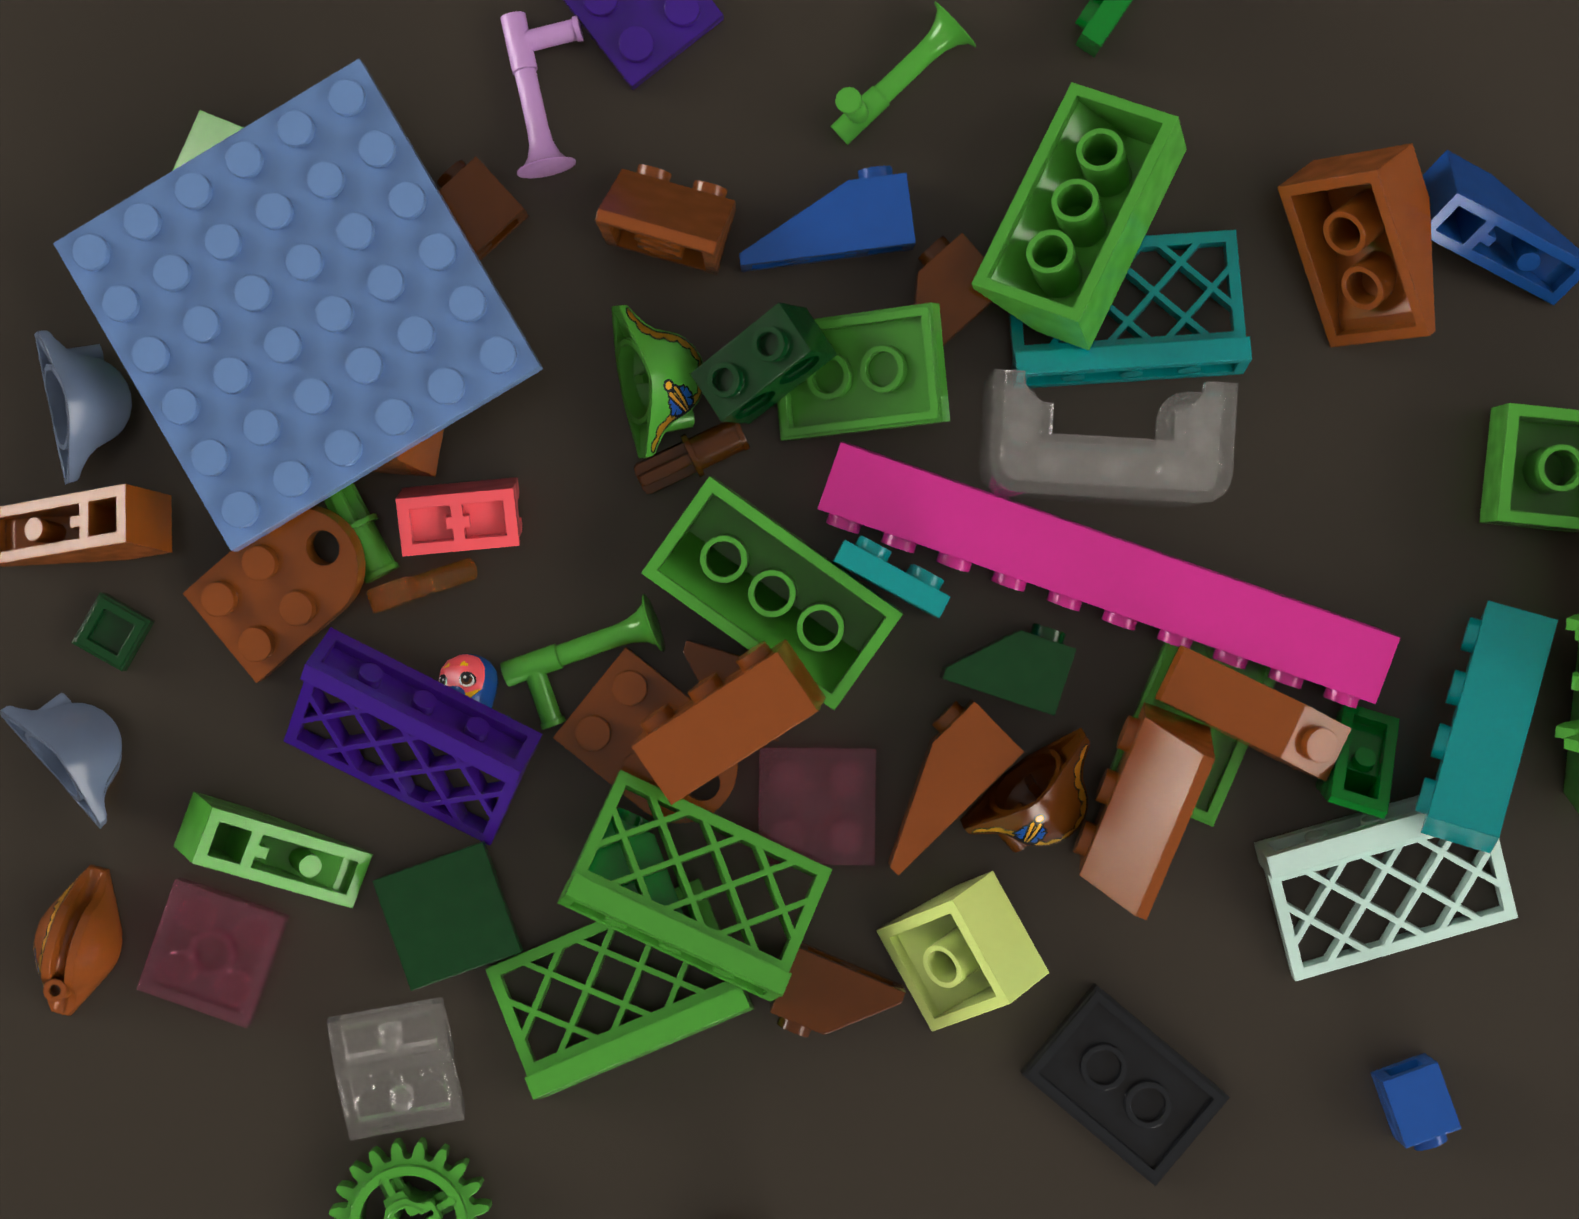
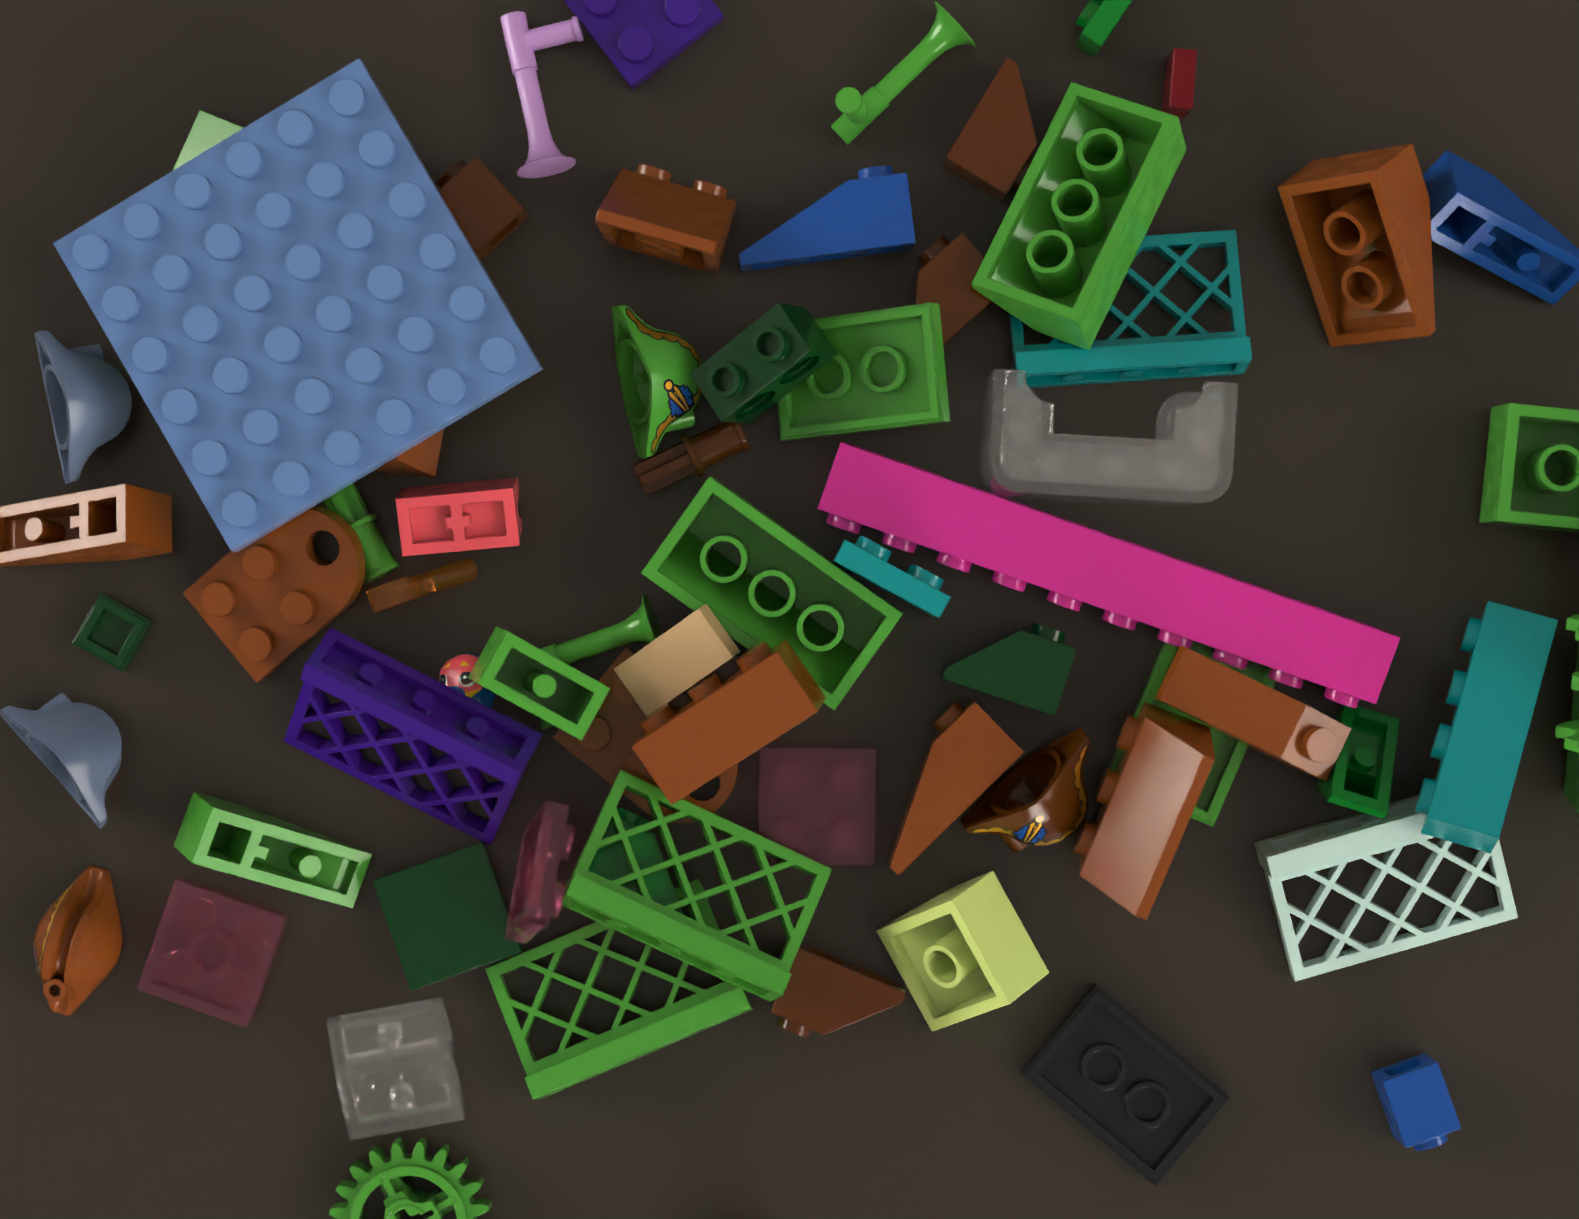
none -> bright green brick [468,626,611,741]
none -> clear pink plate [504,800,575,944]
none -> tan tile [614,603,740,716]
none -> reddish brown slope [943,57,1037,202]
none -> dark red tile [1162,48,1197,119]

